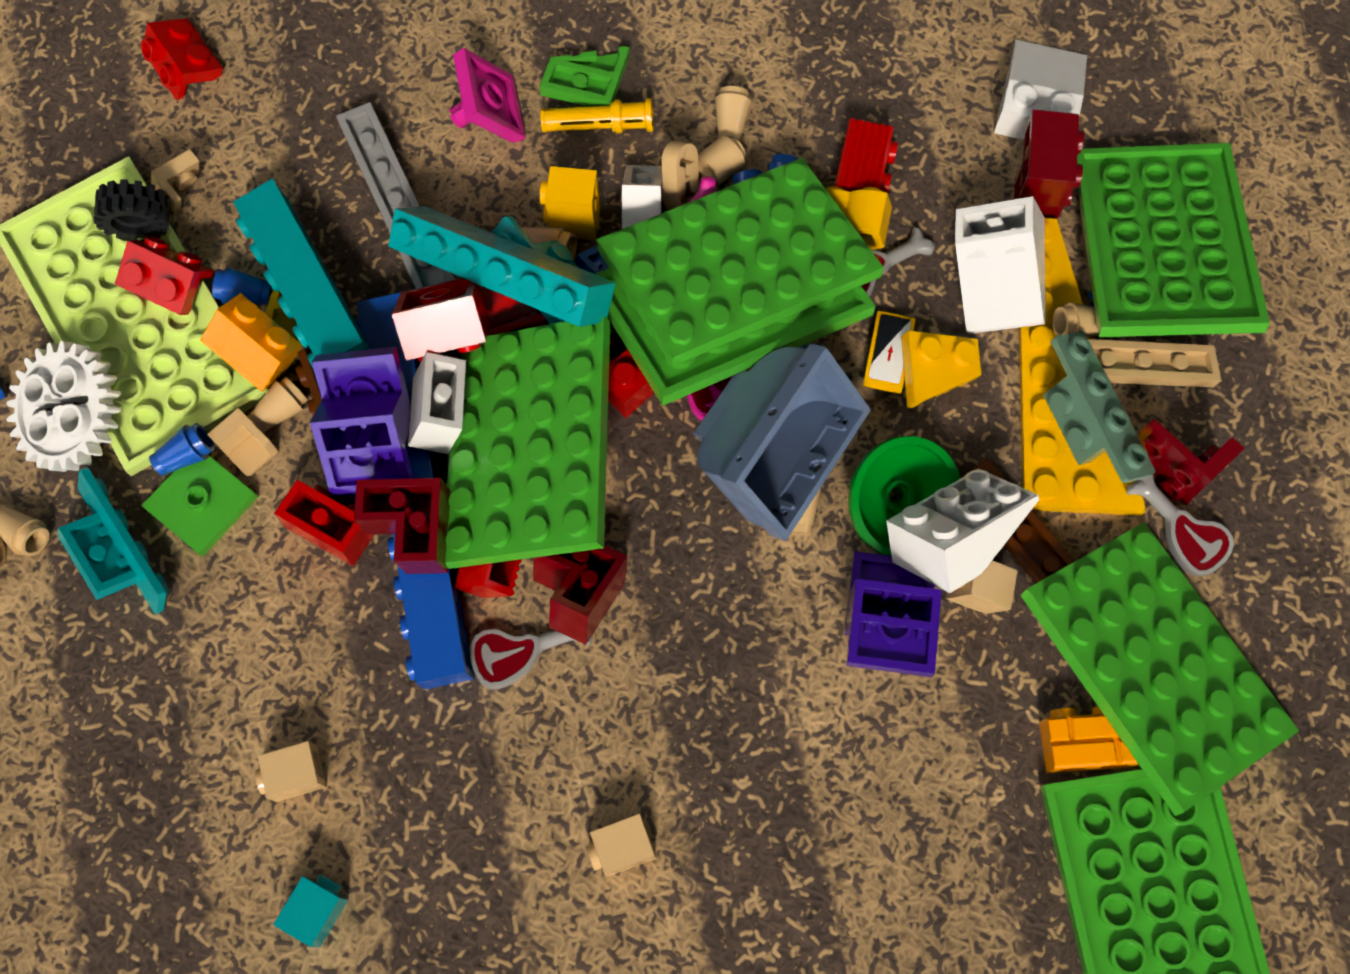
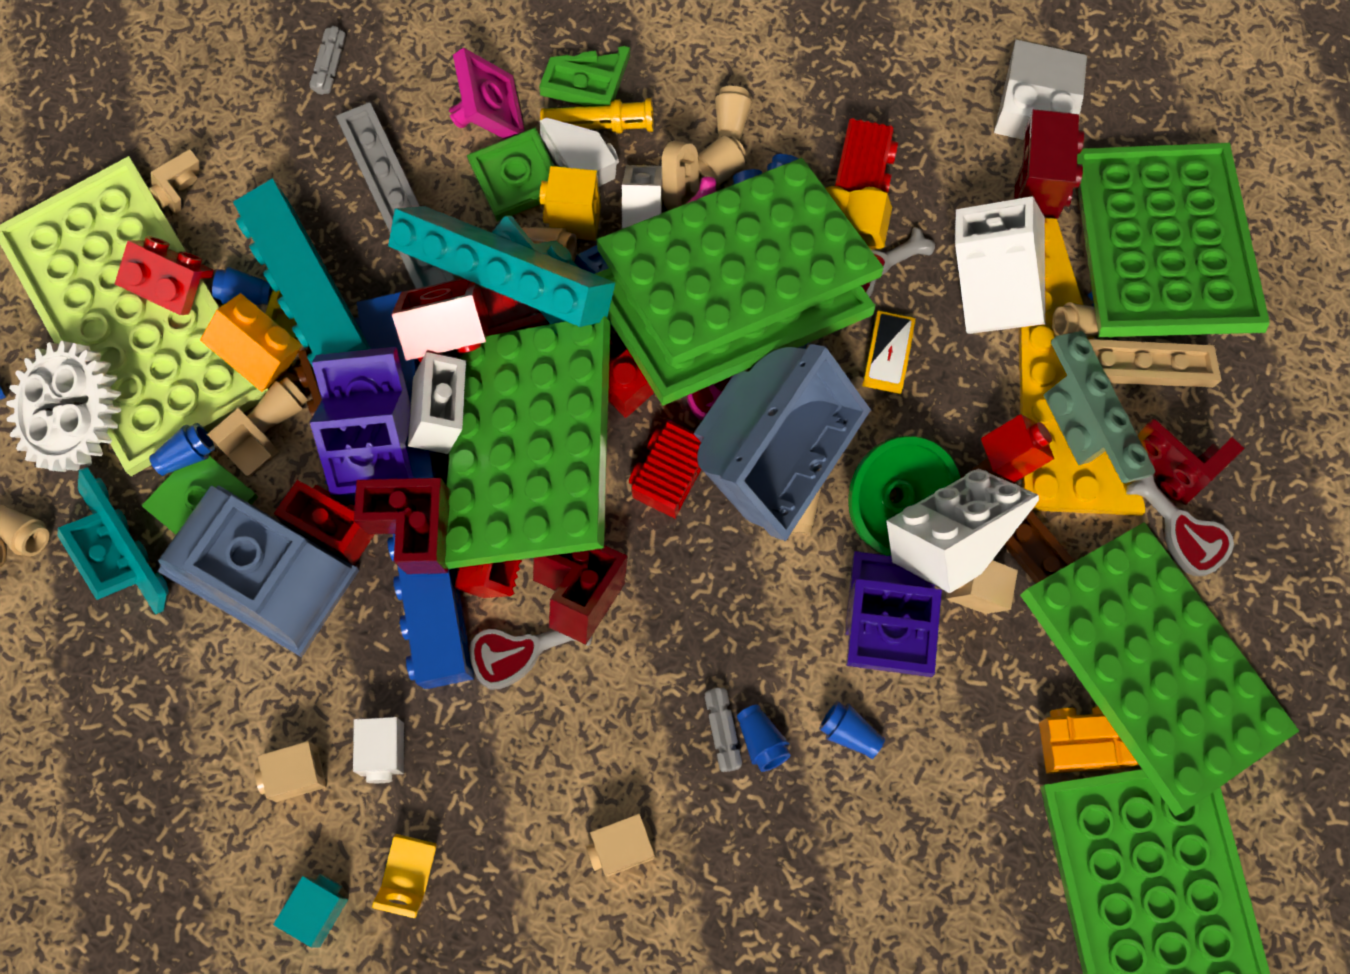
black tyre [94,179,170,240] -> none
red bracket [141,18,223,100] -> none
yellow wing [901,331,982,408] -> none
none -> sand blue container [158,485,359,658]
none -> light grey axle [309,26,346,95]
none -> white brick [353,717,404,783]
none -> yellow bracket [372,834,437,918]
none -> bright green plate [467,128,554,222]
none -> white slope [540,118,619,186]
none -> red brick [628,420,702,519]
none -> light grey axle [705,688,742,772]
none -> blue cone [737,705,791,772]
none -> blue cone [819,701,885,759]
none -> red brick [981,414,1055,482]

